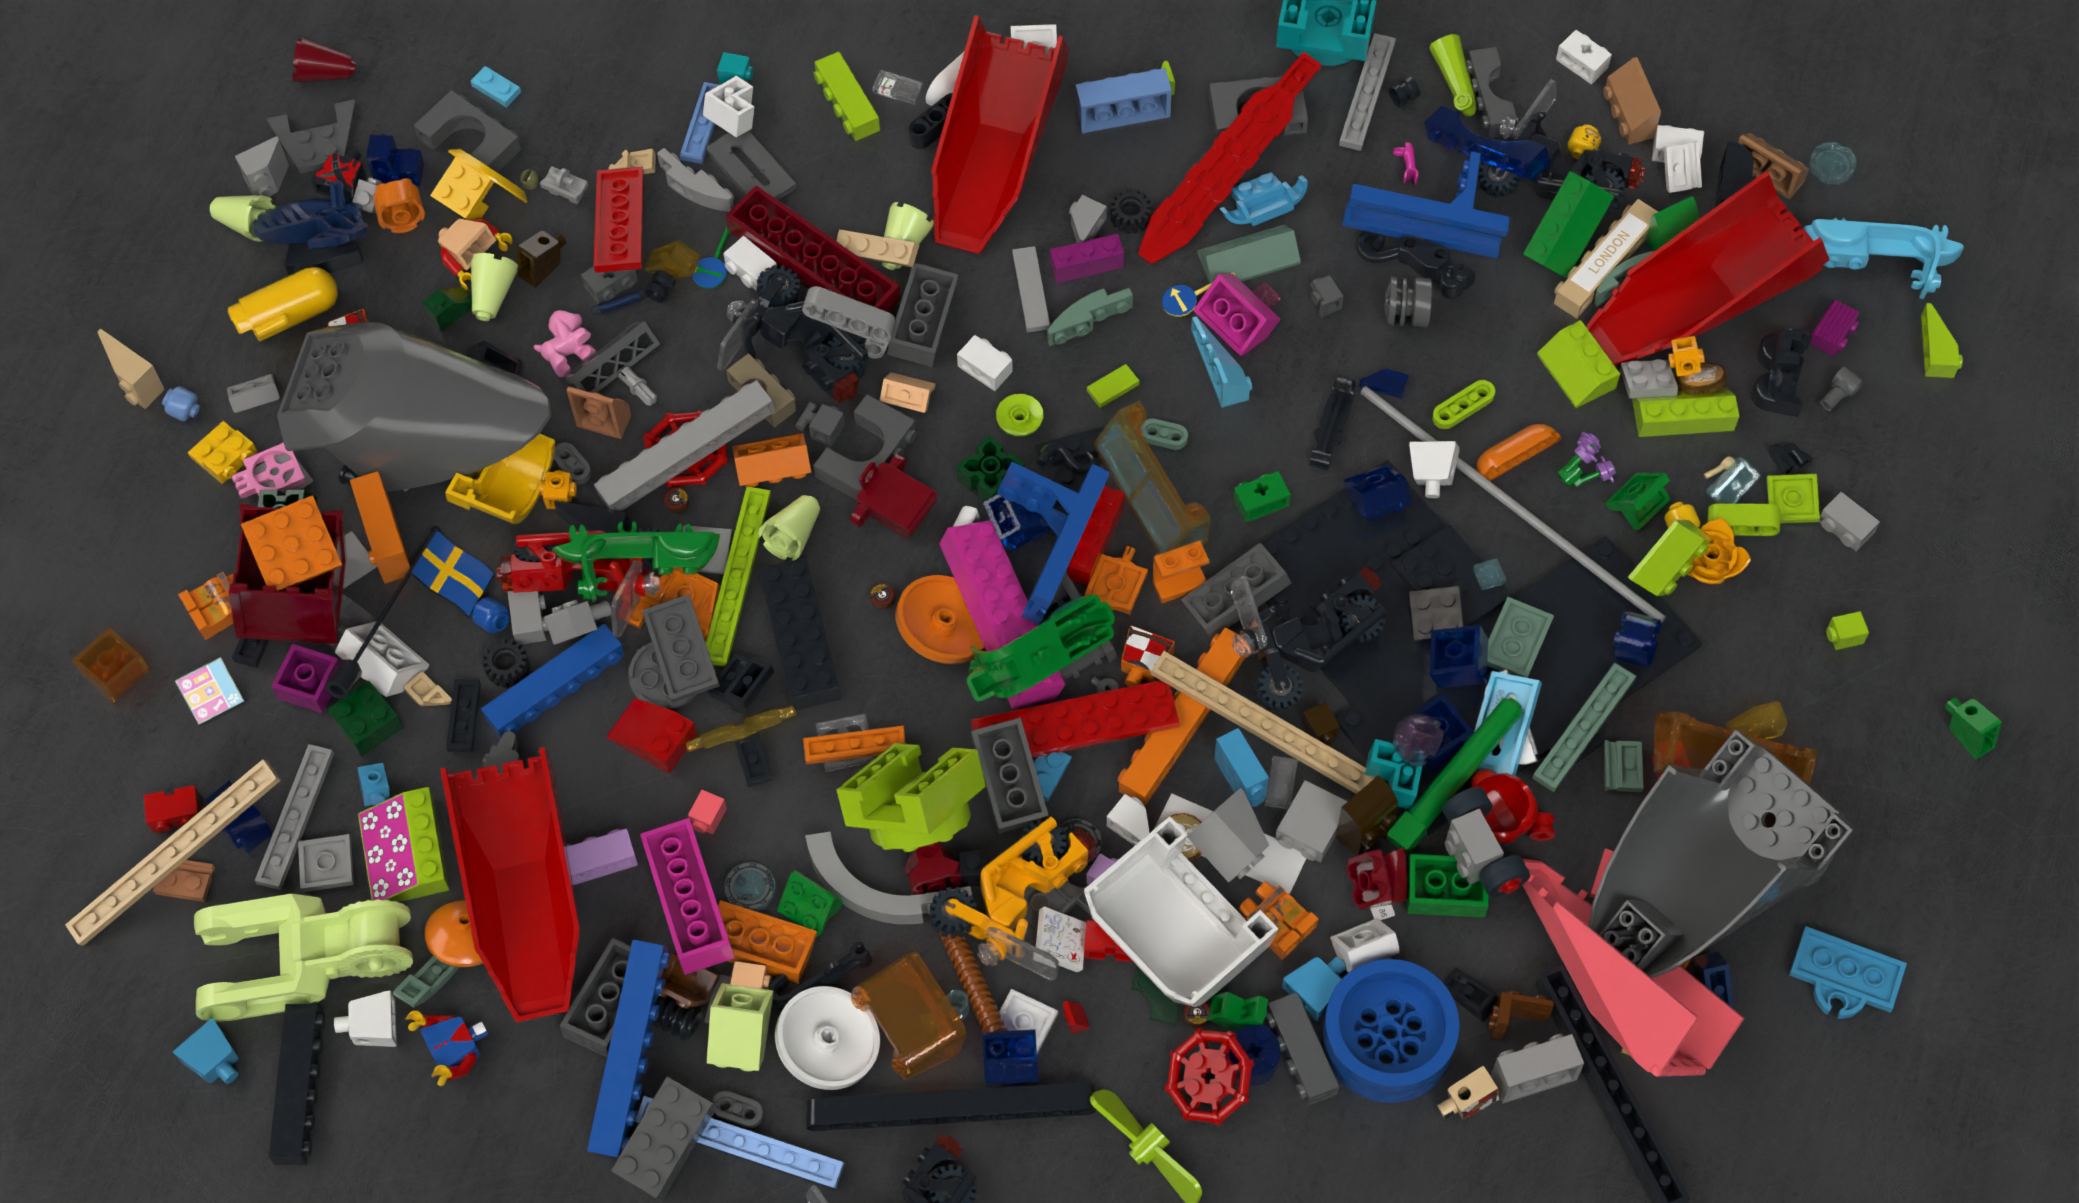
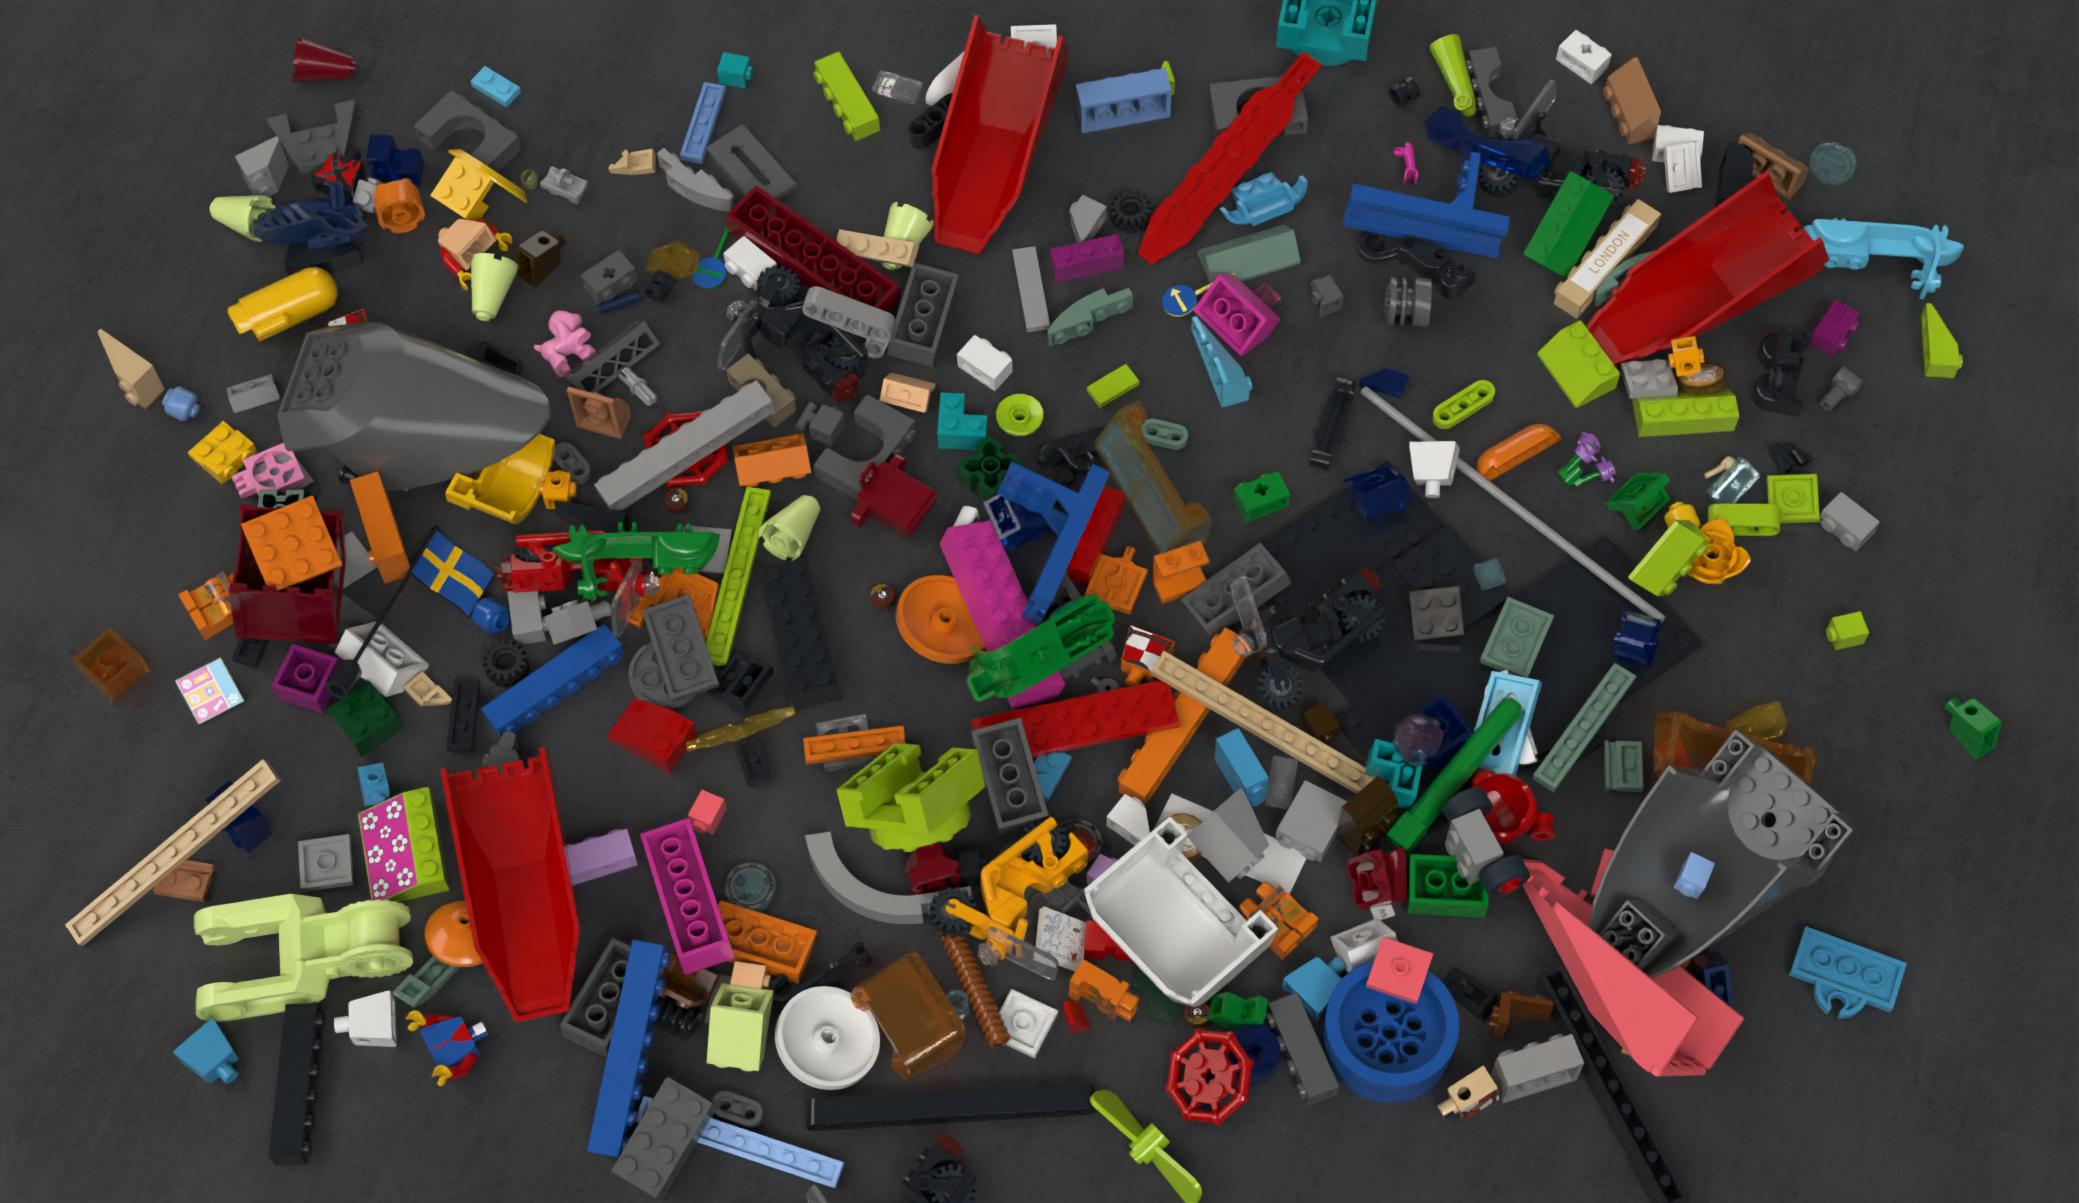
red brick [144,785,202,833] -> none
light grey plate [255,744,334,890] -> none
dark green slope [421,287,472,331] -> none
red plate [594,167,644,273] -> none
white brick [703,76,754,137] -> none
green bracket [777,870,843,937] -> none
clear blue slope [982,1029,1038,1085] -> none
light grey plate [1339,33,1396,151] -> none
clear blue brick [1429,625,1488,688] -> none
yellow head [1567,125,1601,160] -> none
green slope [1645,196,1700,251] -> none
none -> teal brick [937,393,988,450]
none -> orange hips [1069,959,1139,1022]
none -> coral plate [1366,937,1433,1004]
none -> light blue brick [1673,852,1715,899]

